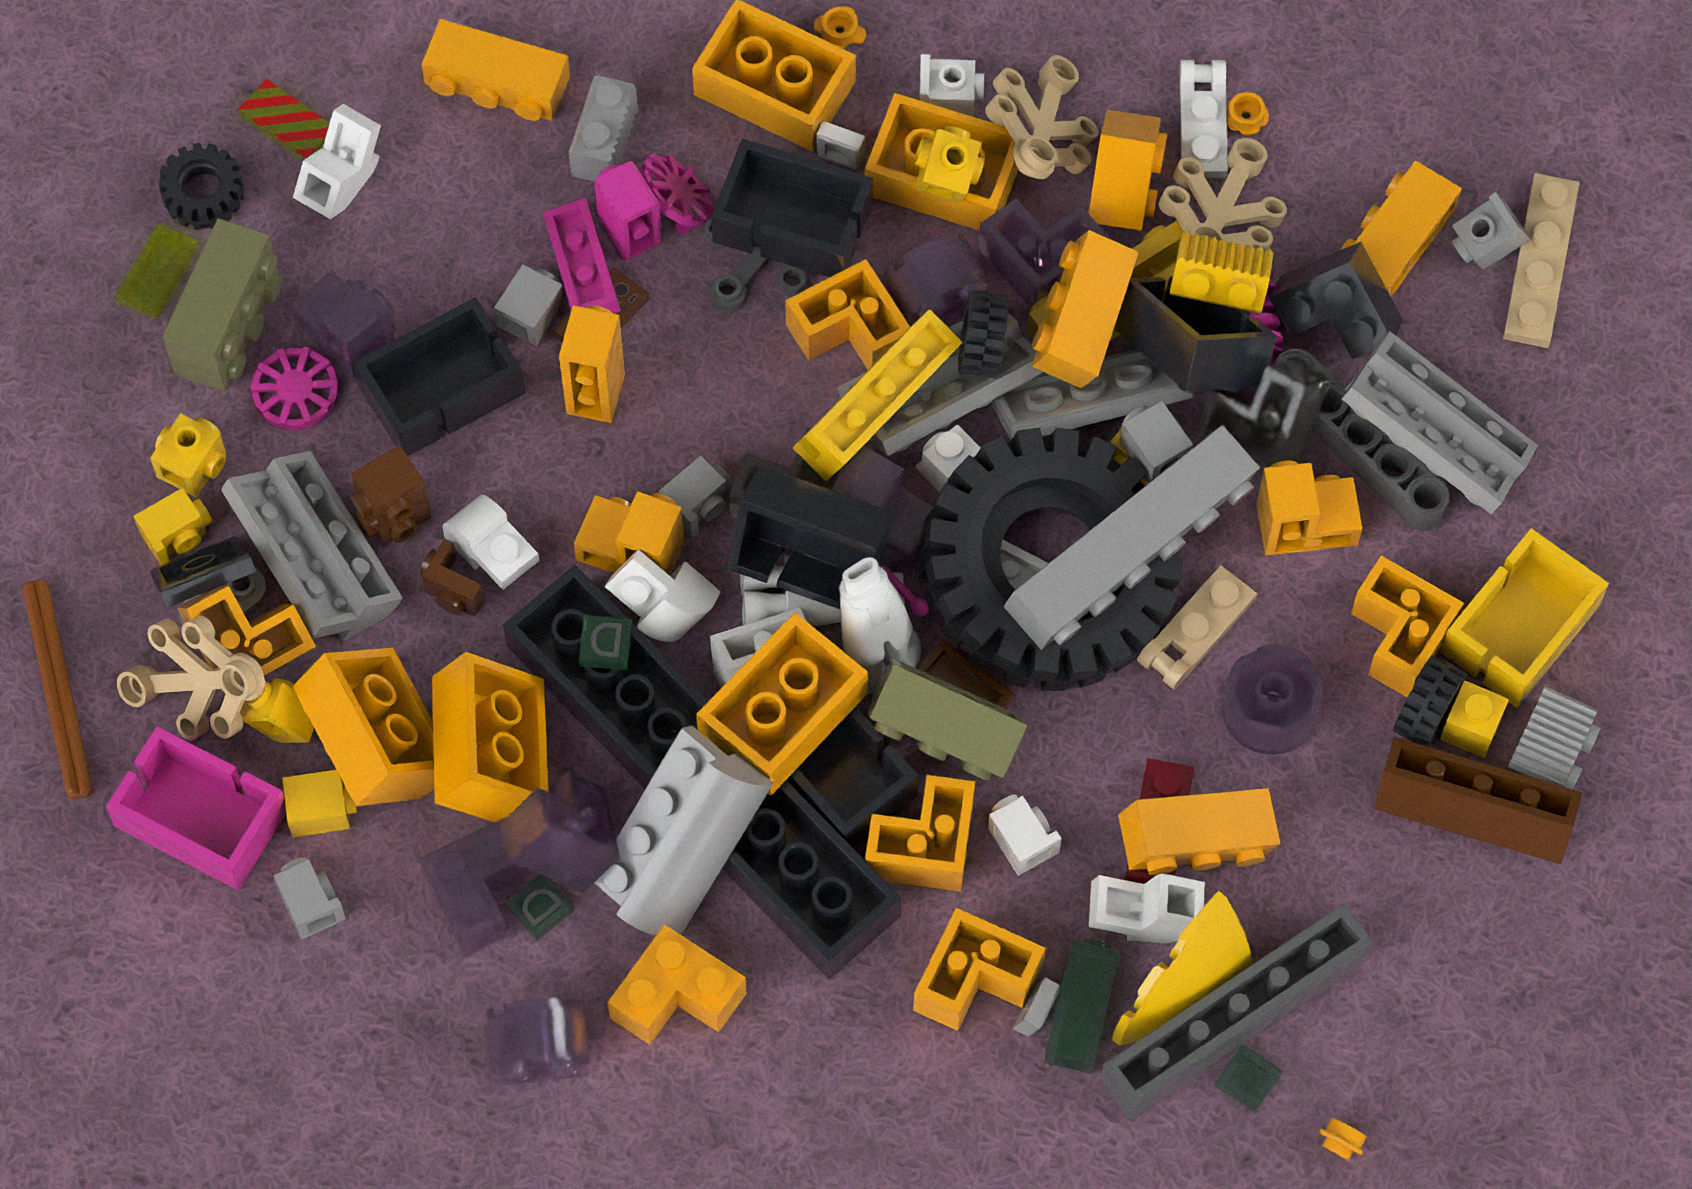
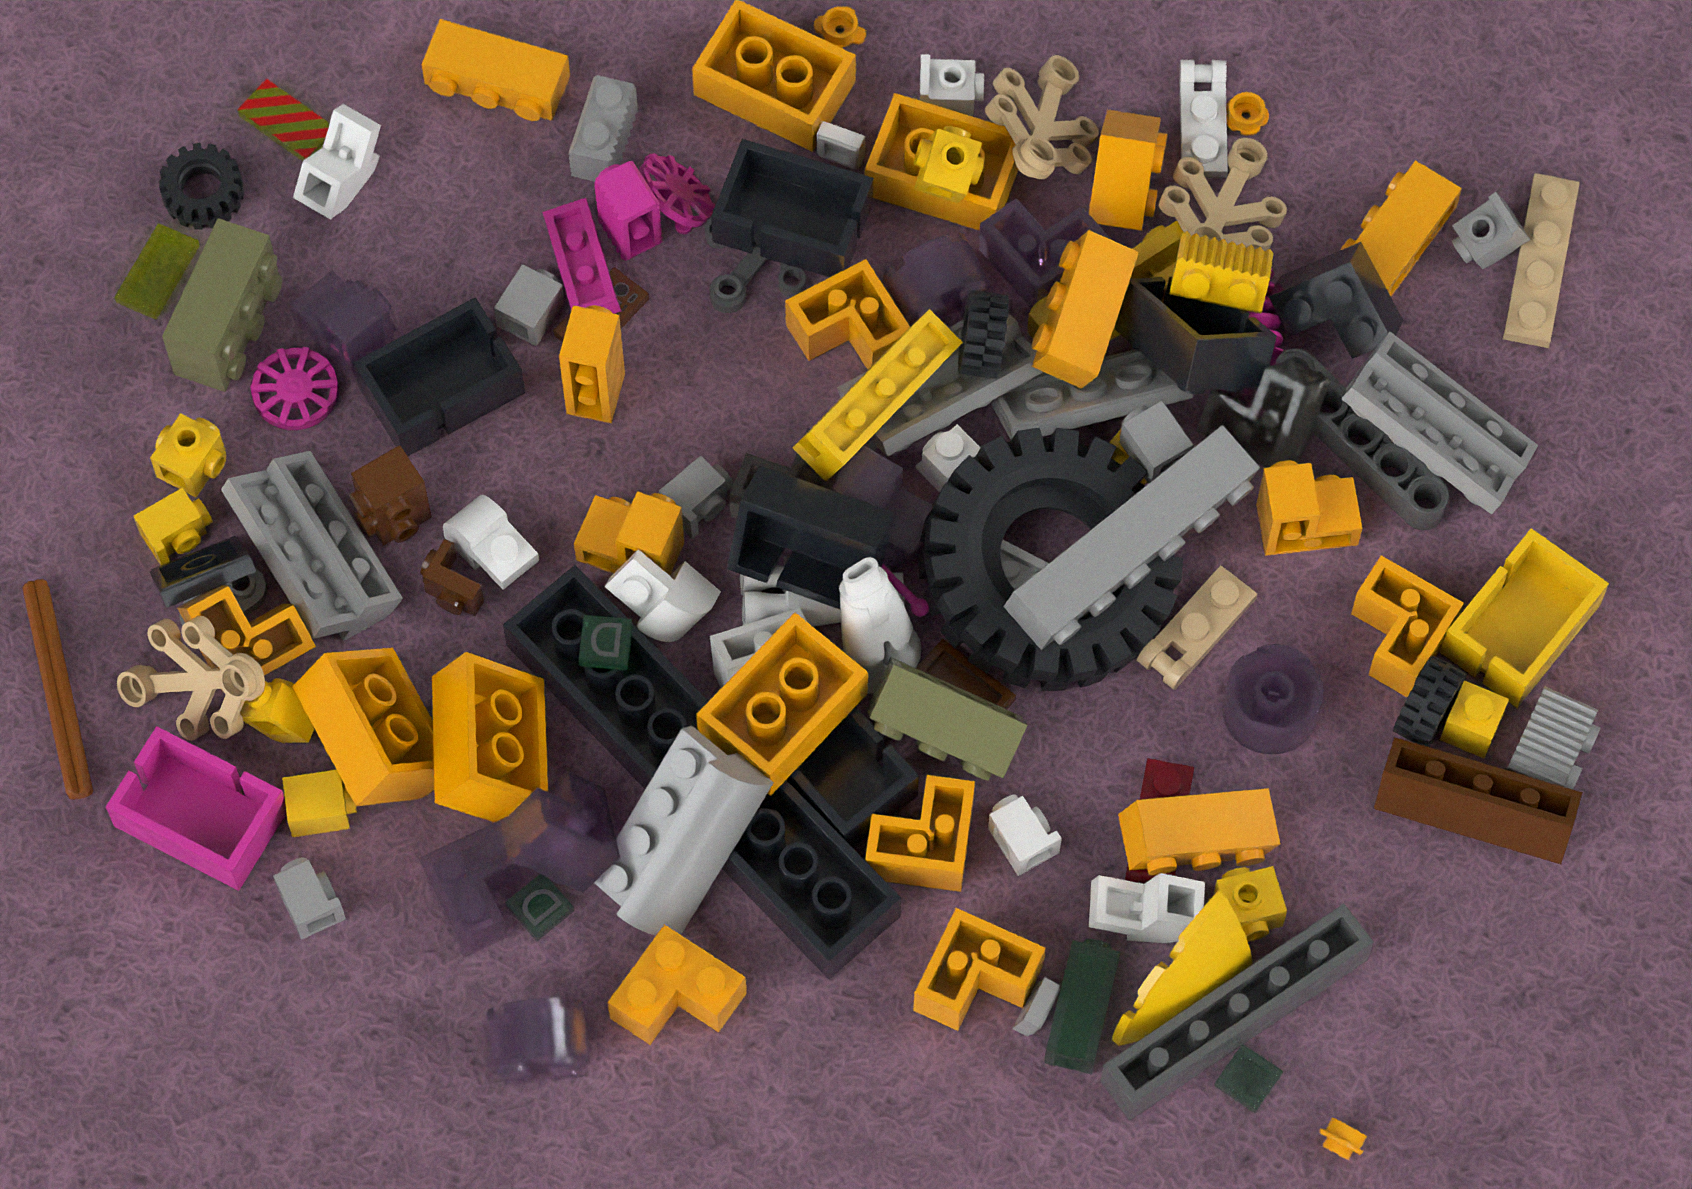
none -> yellow brick [1208,866,1287,942]

